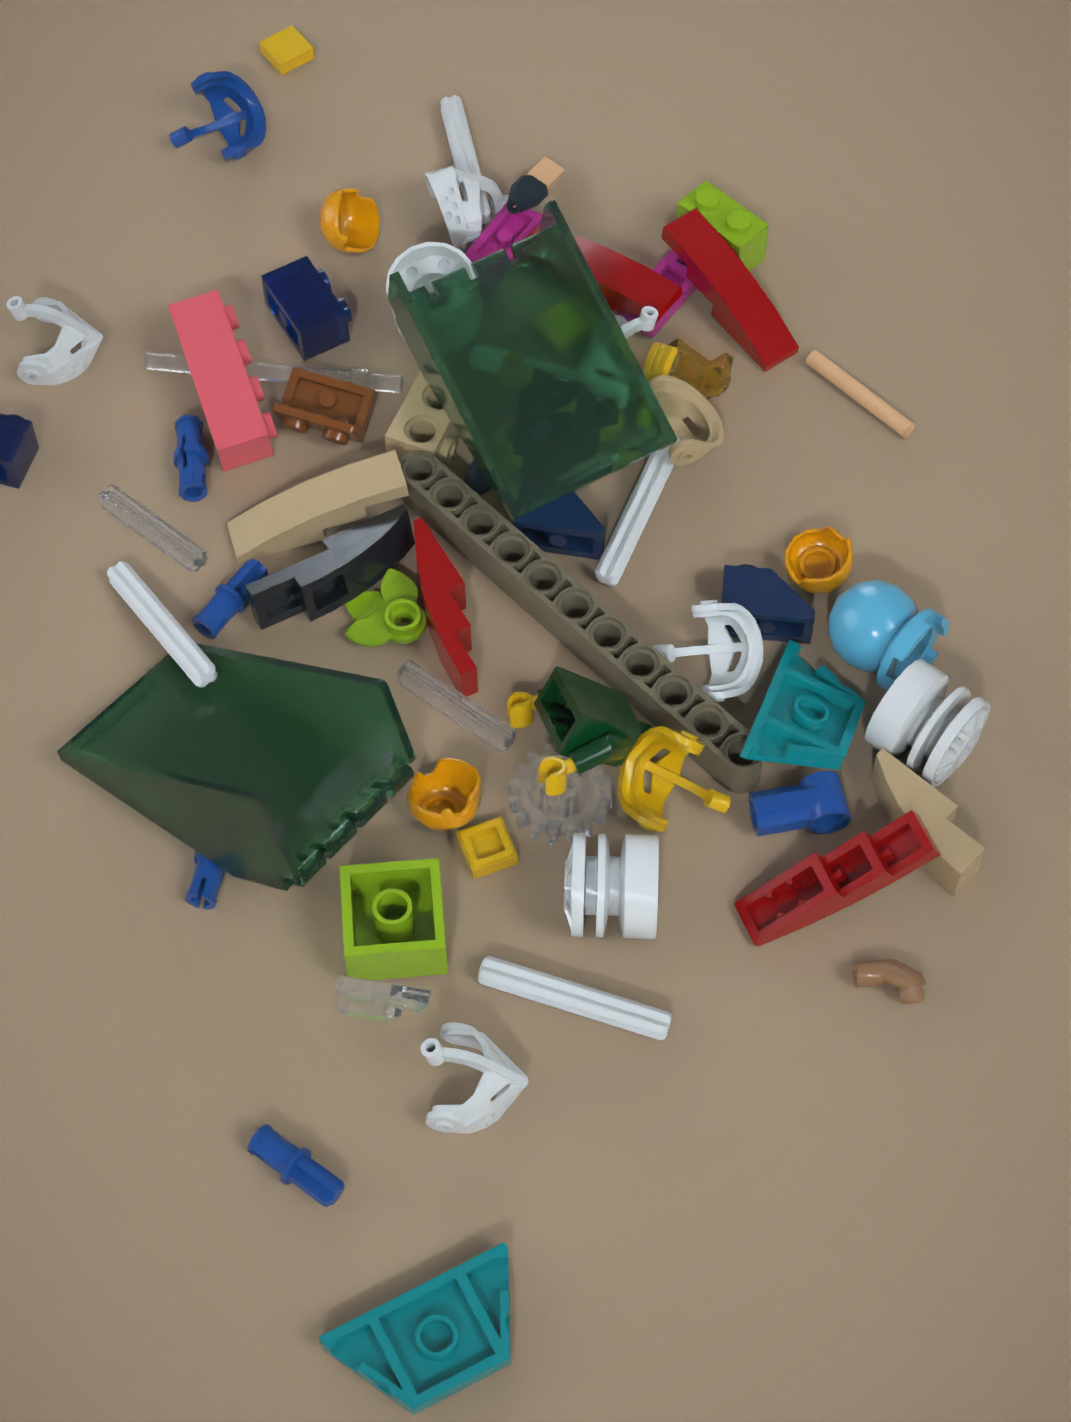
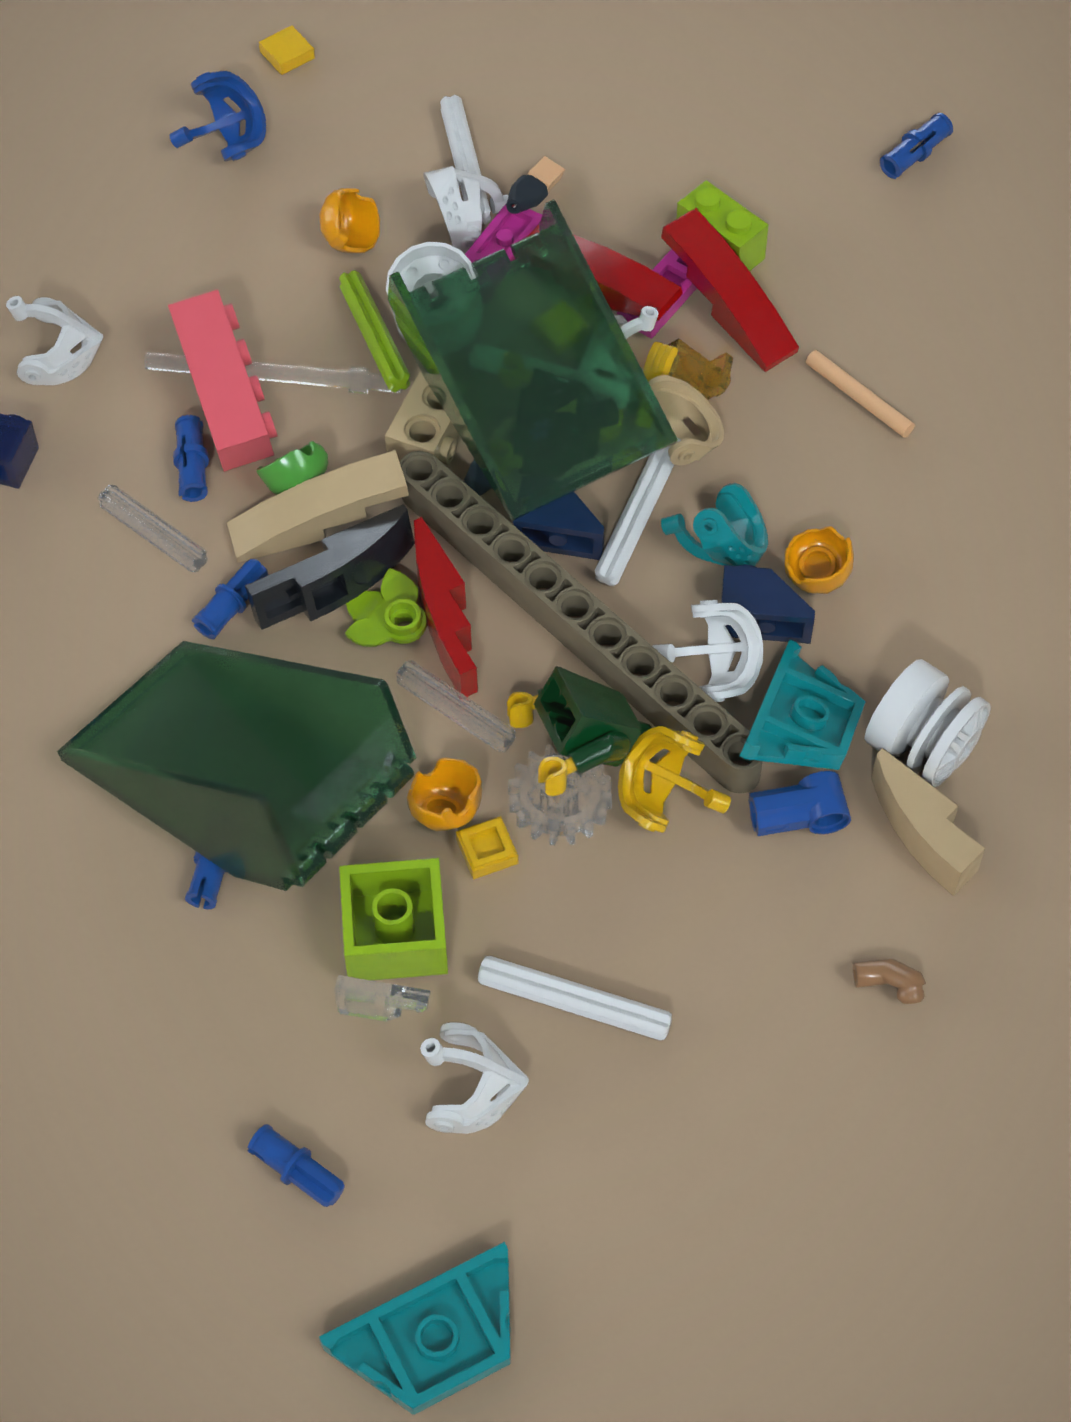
white axle [107,561,217,688] -> none
clear blue brick [261,256,352,361] -> none
dark orange bracket [271,366,378,446] -> none
white wheel [564,833,659,940] -> none
red slope [734,810,941,947] -> none
medium azure tile [828,579,950,691] -> none
none -> bright green hair [257,441,328,495]
none -> lime axle [339,270,410,392]
none -> teal helmet [661,483,768,567]
none -> blue pin [880,113,953,179]

